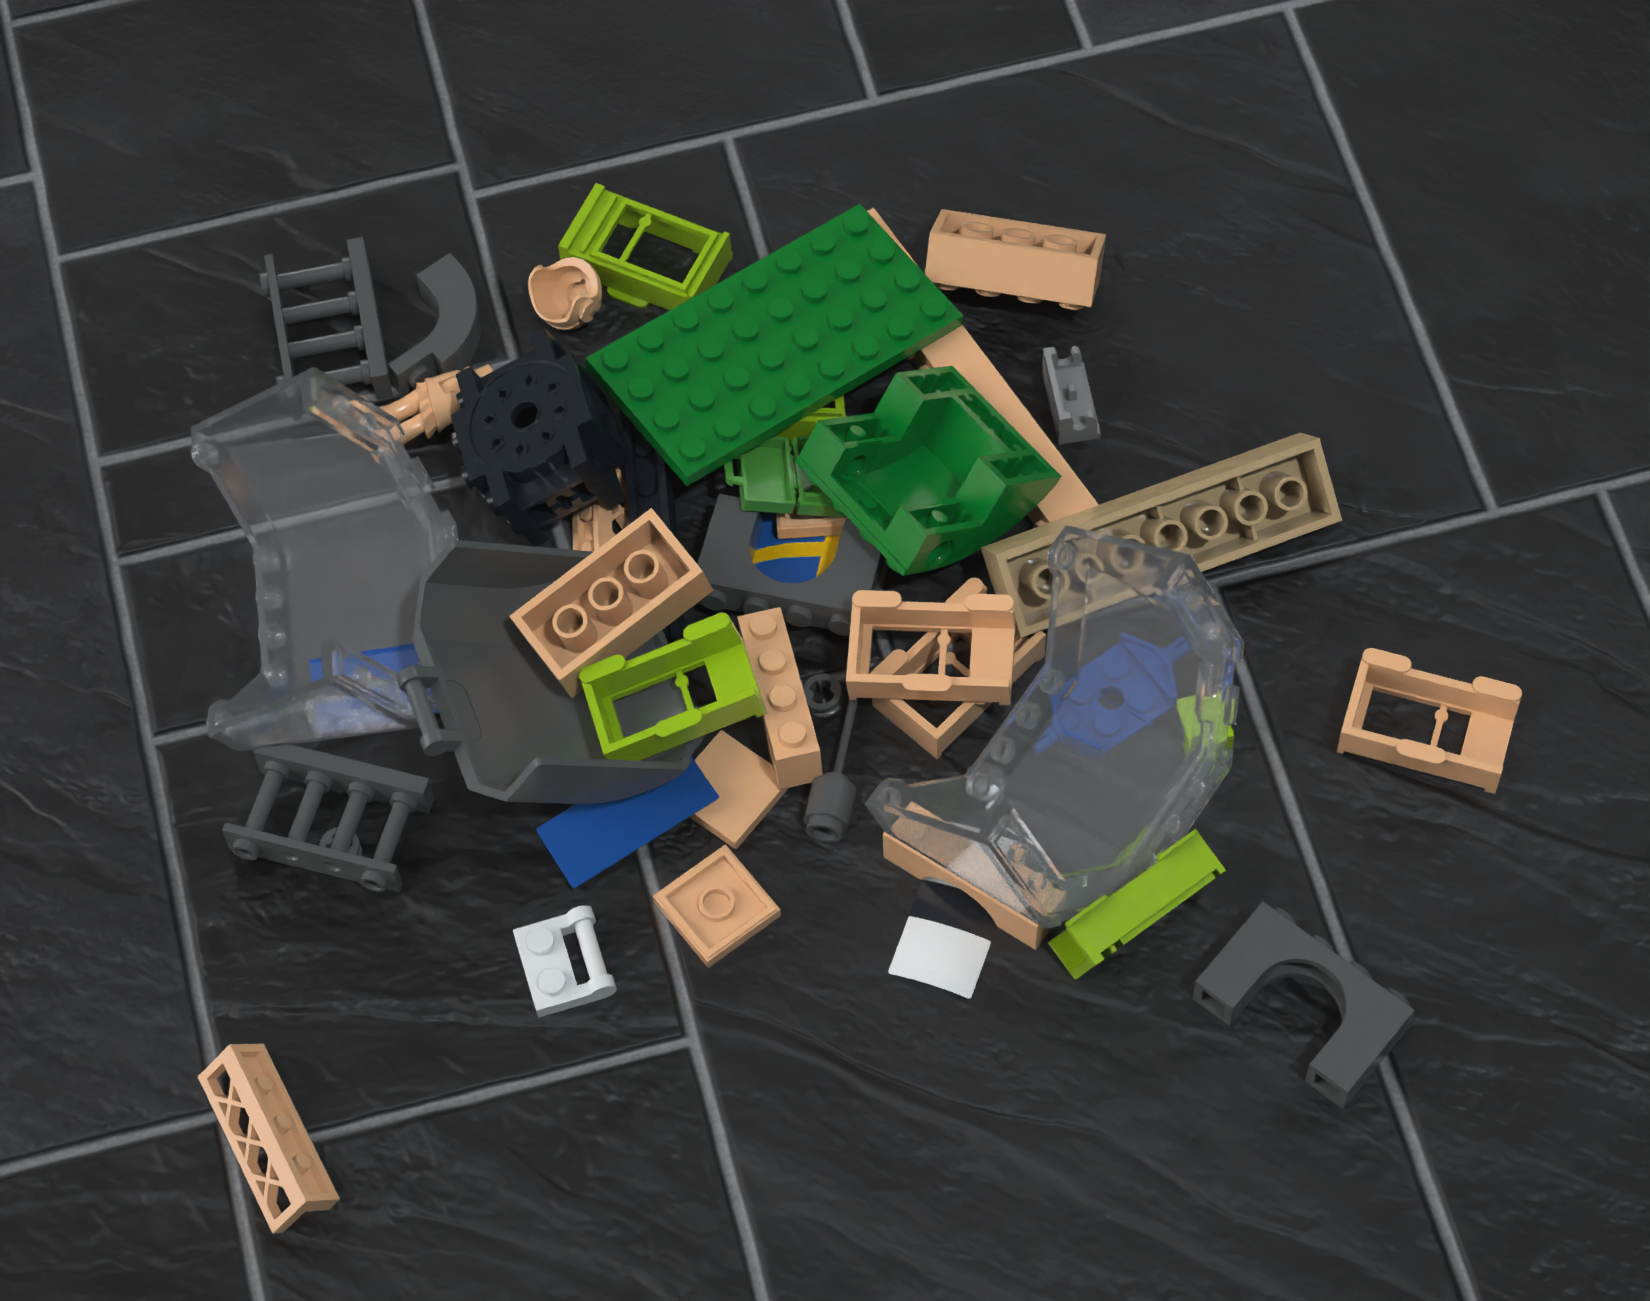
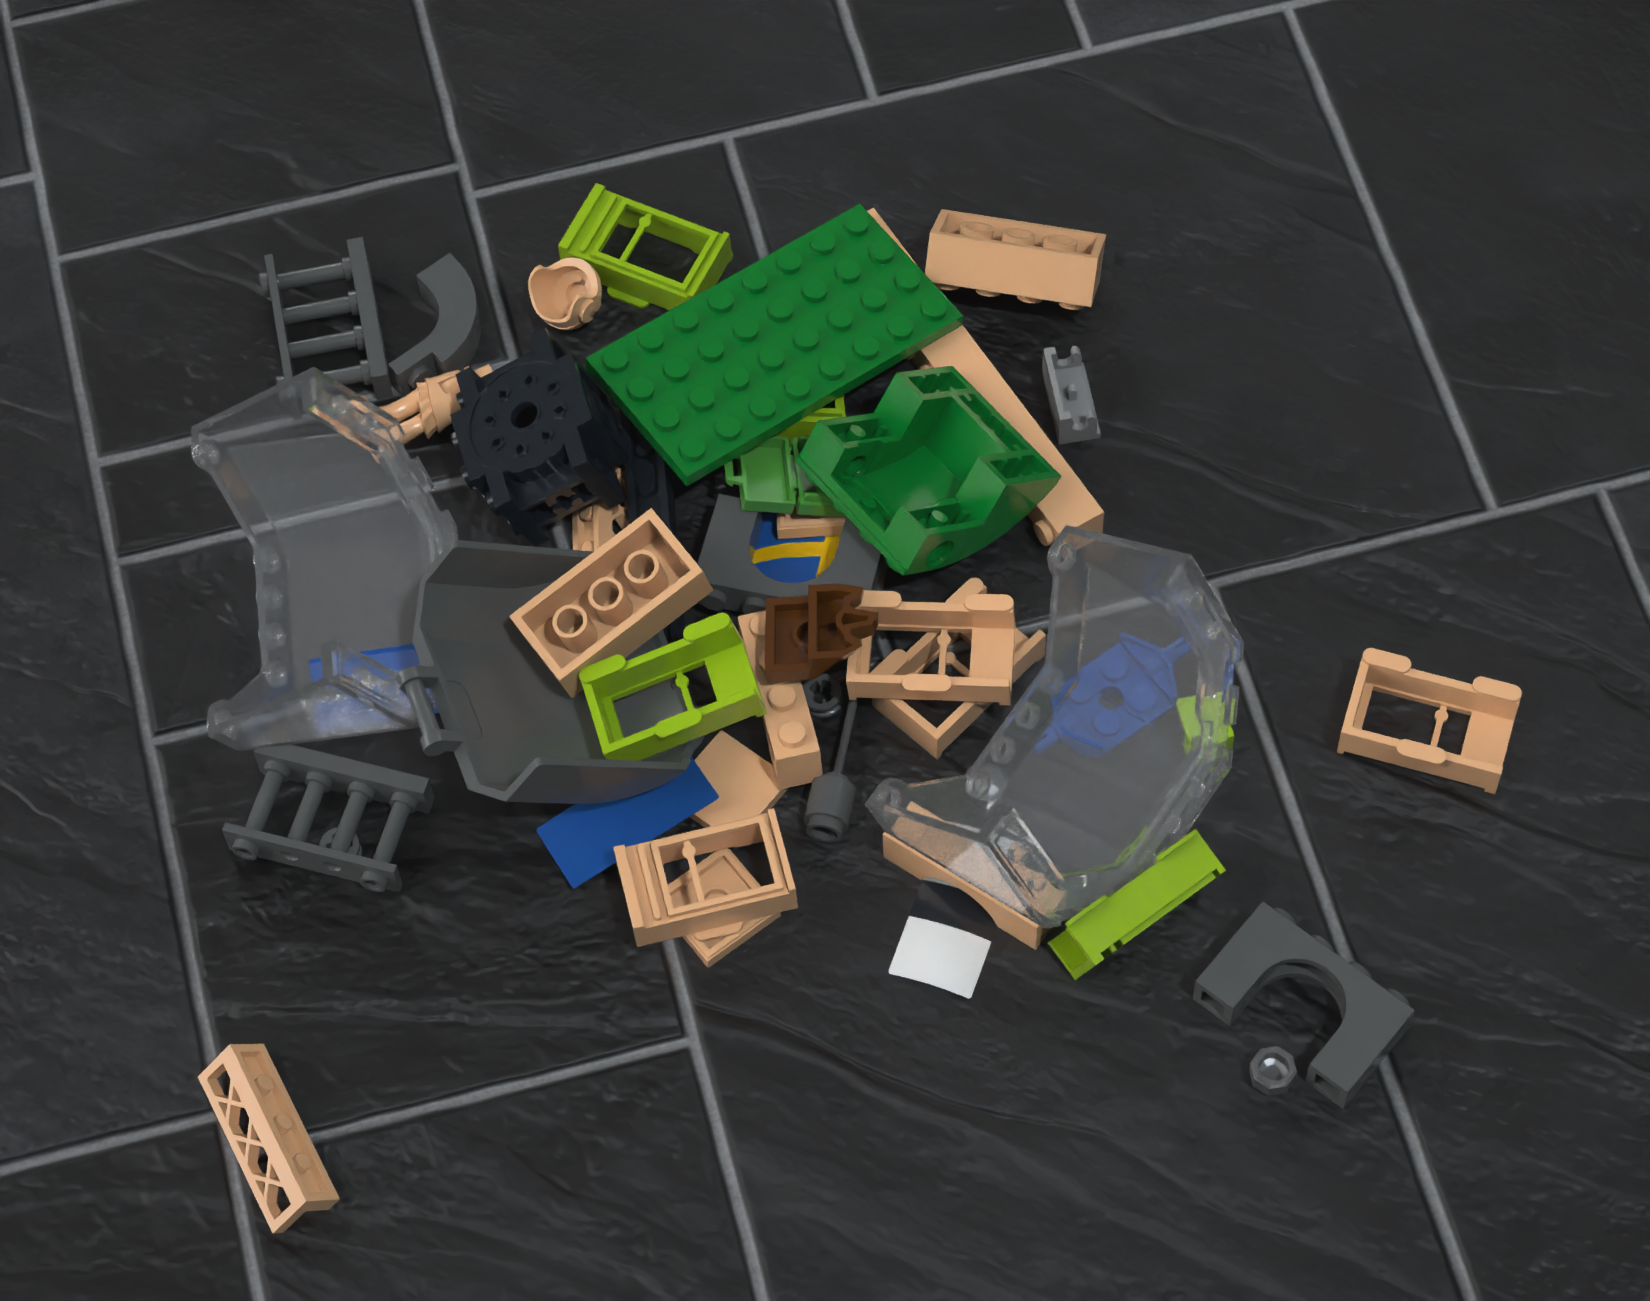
white plate [513,905,617,1018] -> none
tan brick [981,433,1342,638] -> none
none -> light nougat piece [613,808,798,947]
none -> reddish brown plate [765,583,878,682]
none -> flat silver tile [1249,1046,1297,1096]

